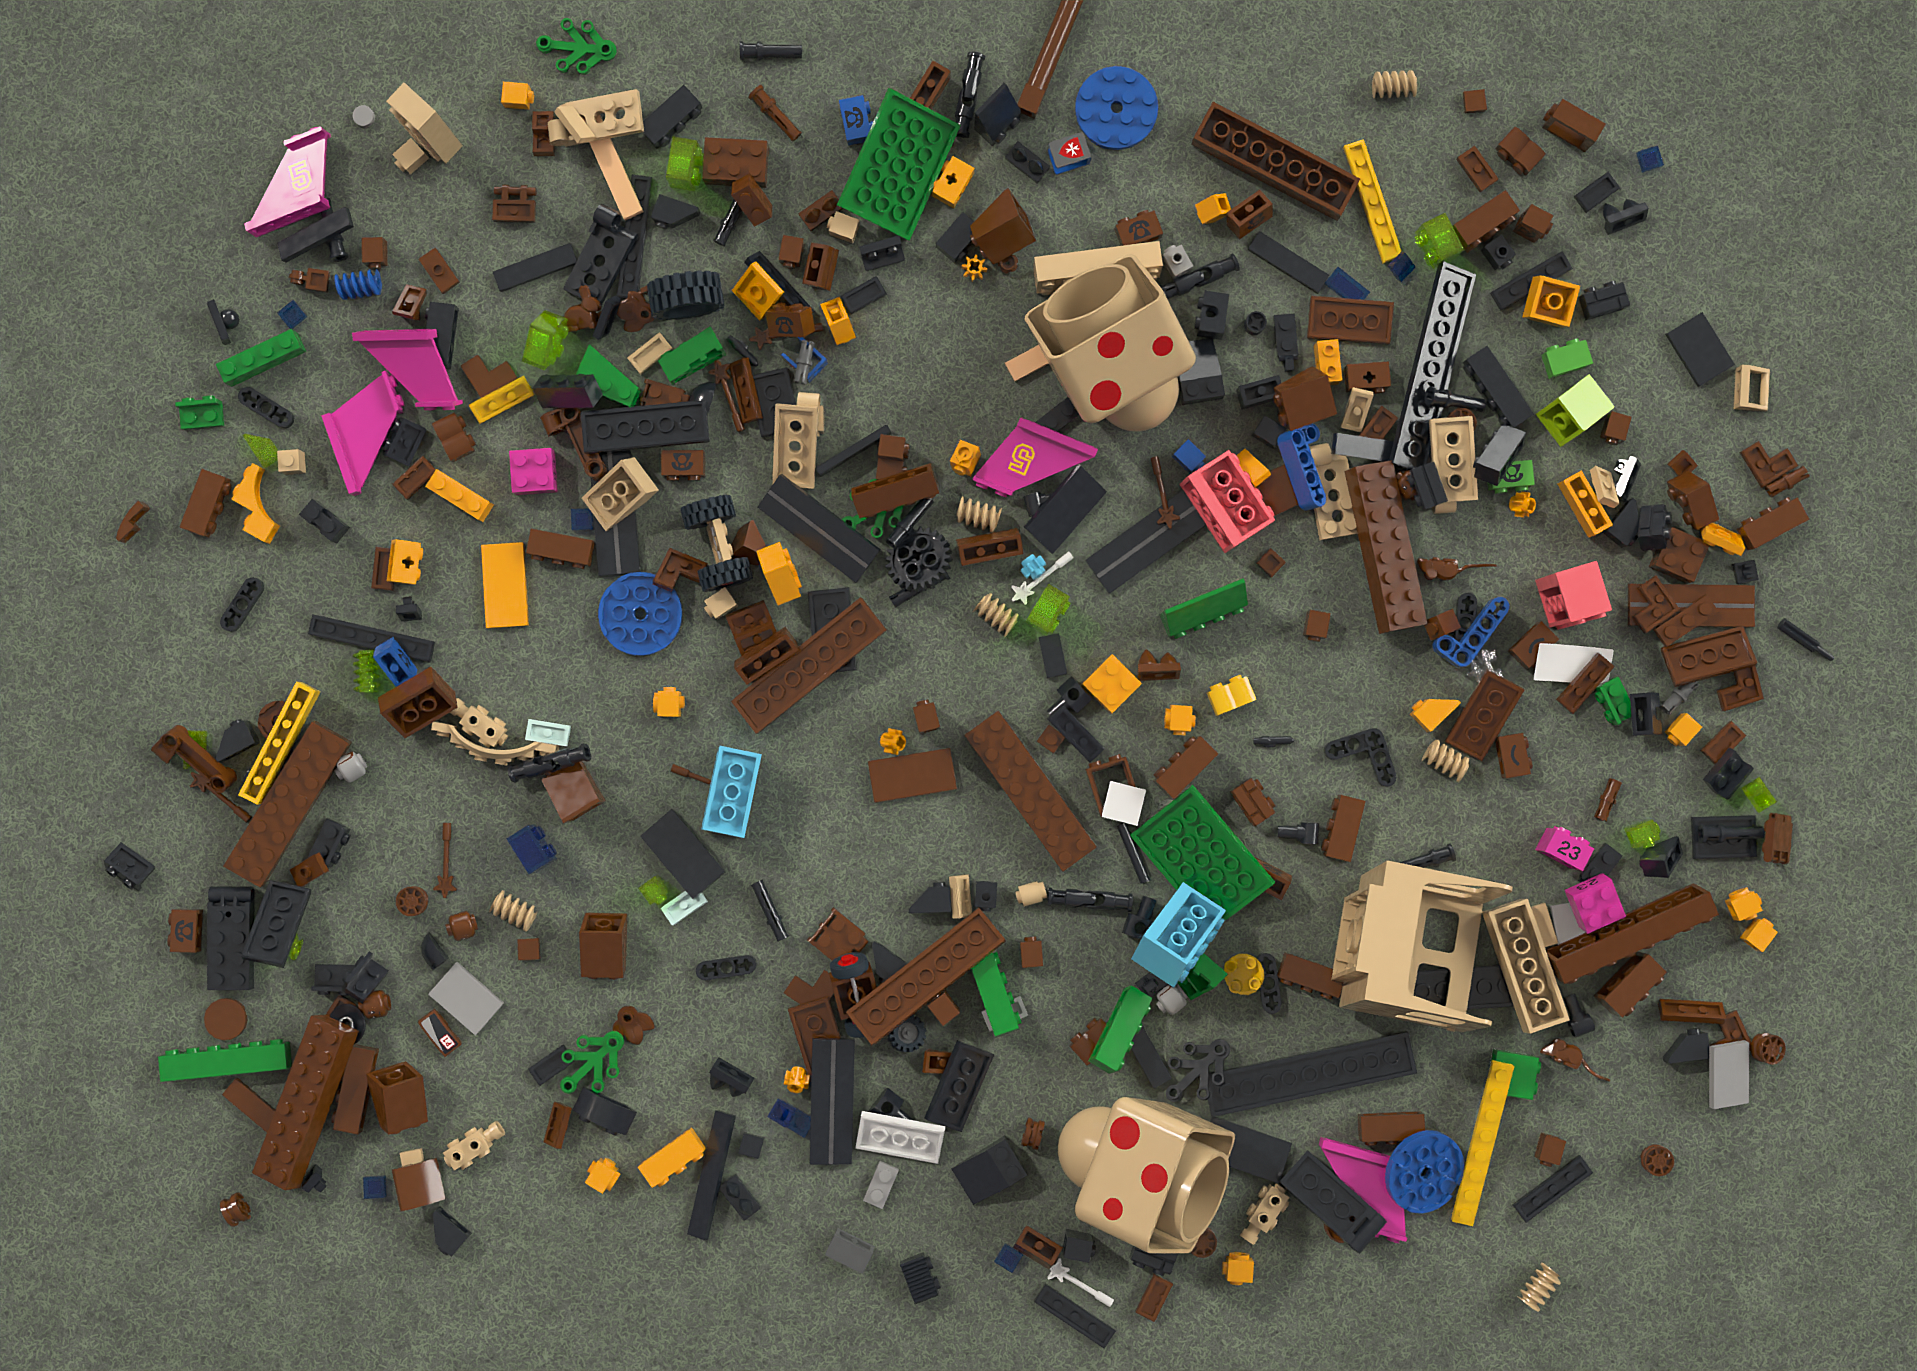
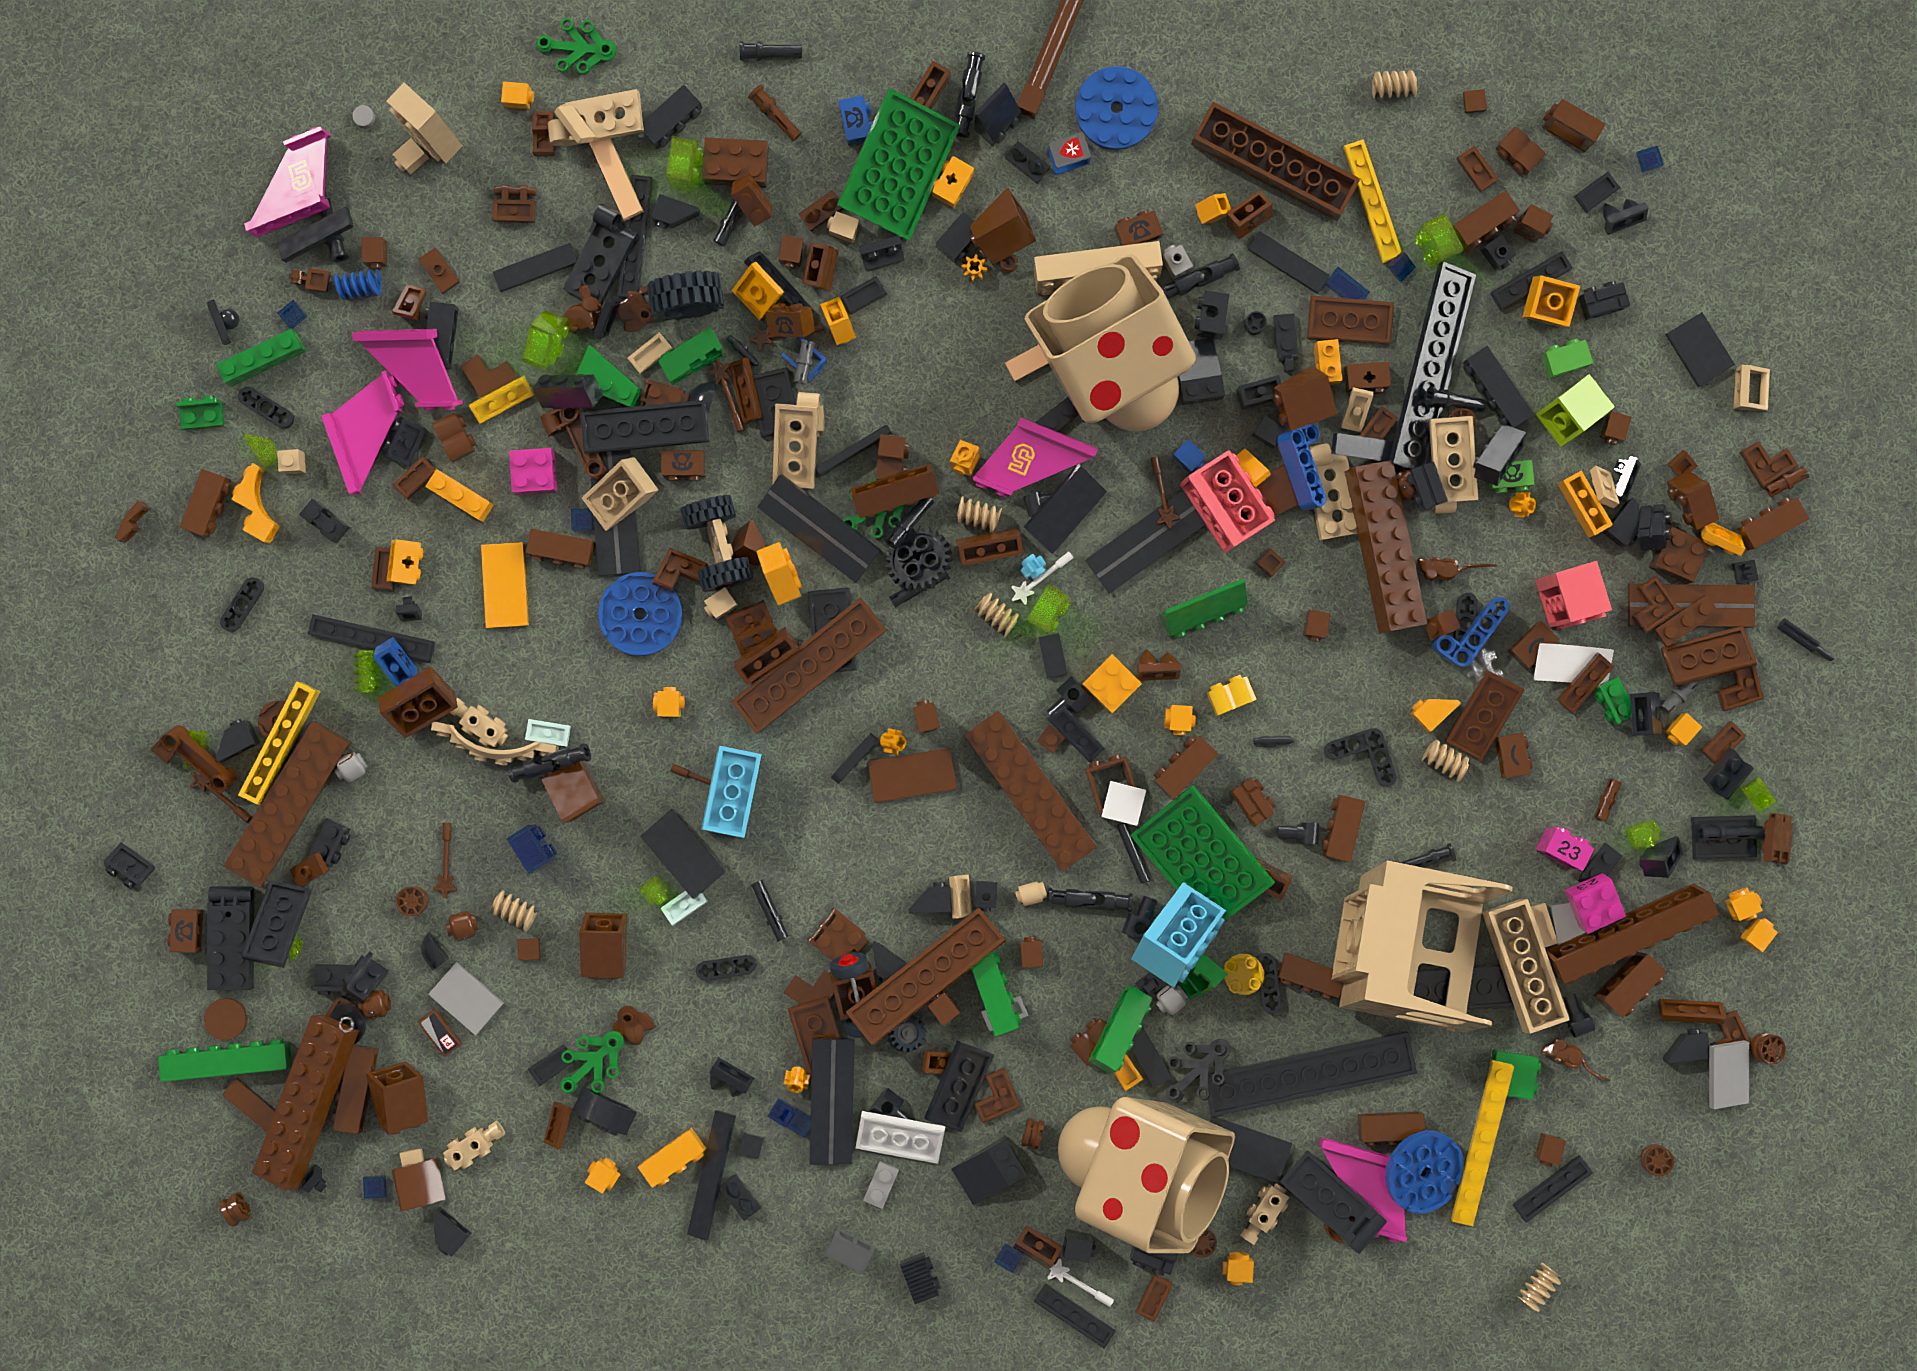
none -> black beam [831,733,879,784]
none -> reddish brown tile [974,1067,1021,1123]
none -> light orange tile [1114,1053,1143,1091]

